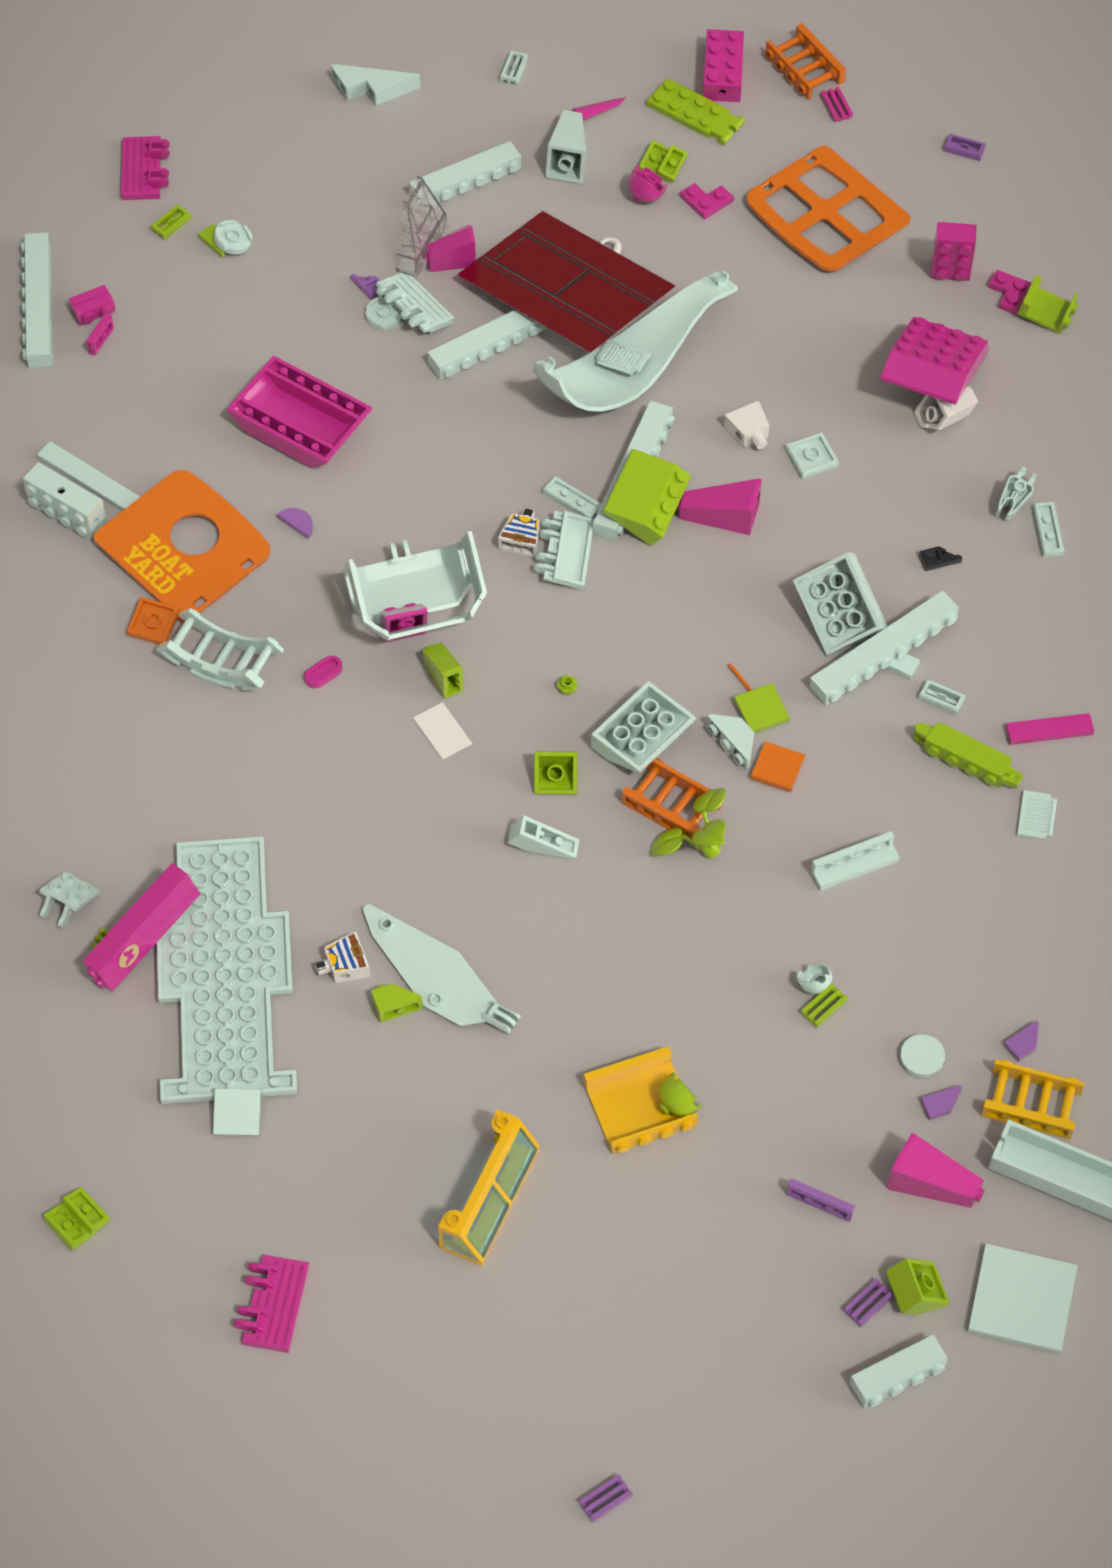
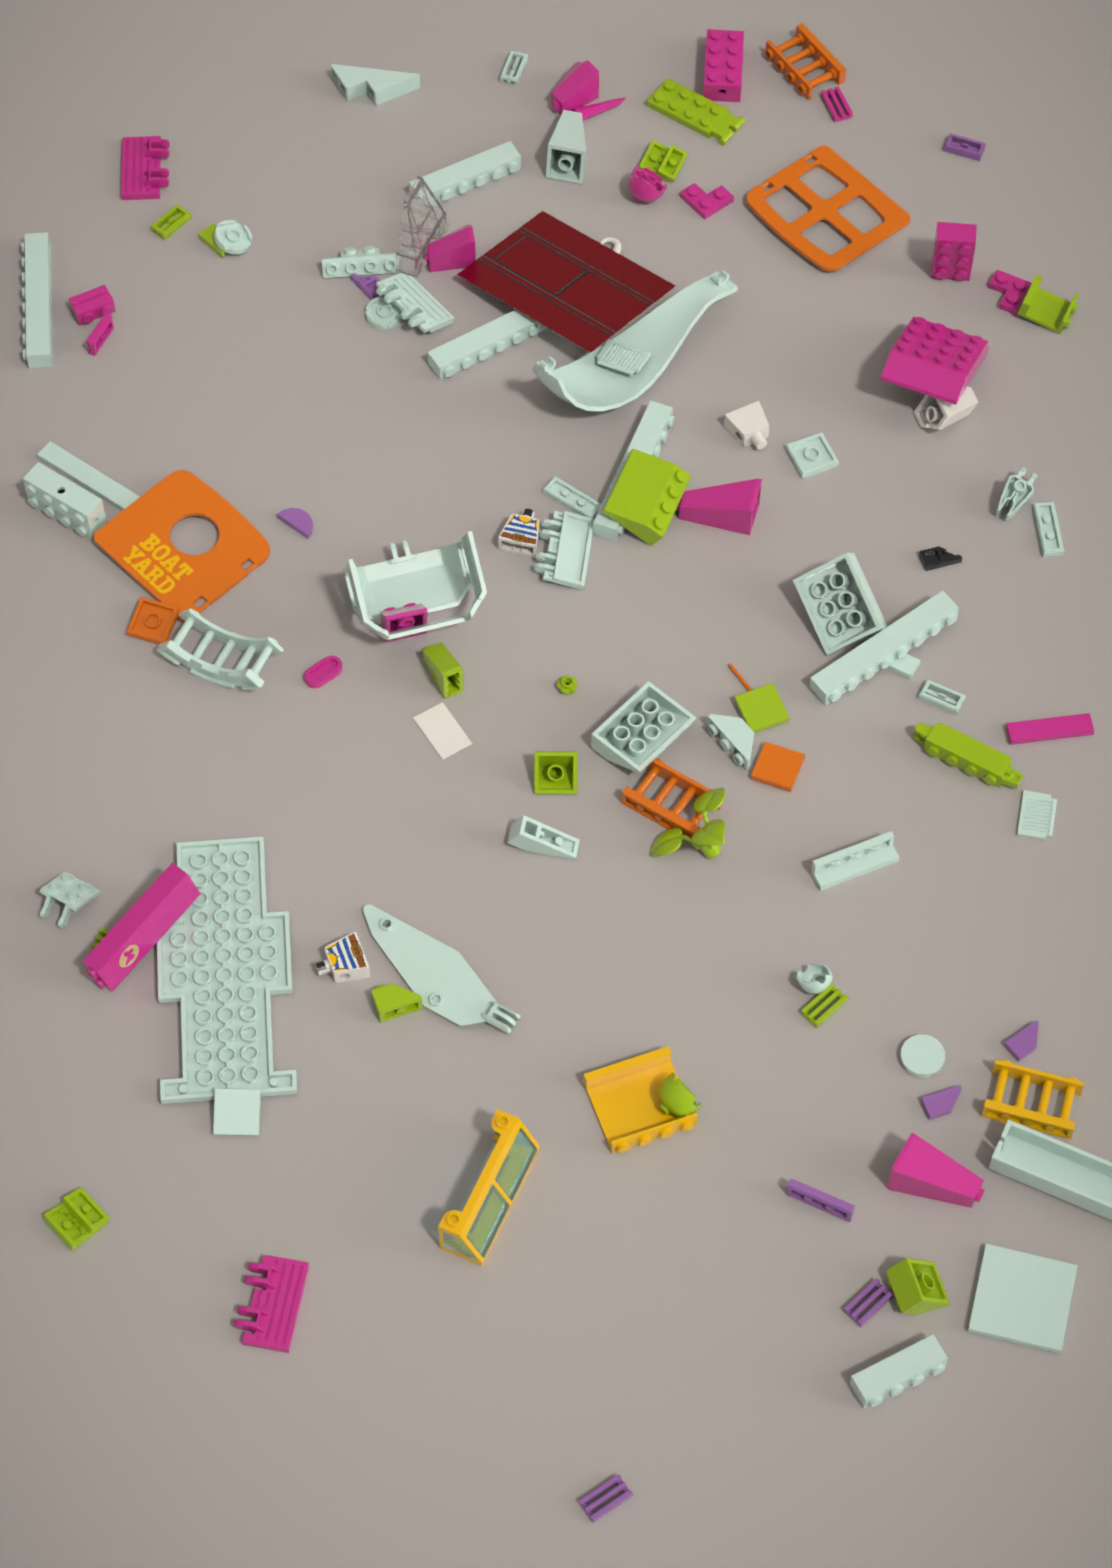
dark pink slope [227,355,372,467] -> none
none -> light aqua bracket [322,246,401,278]
none -> dark pink slope [551,60,599,115]

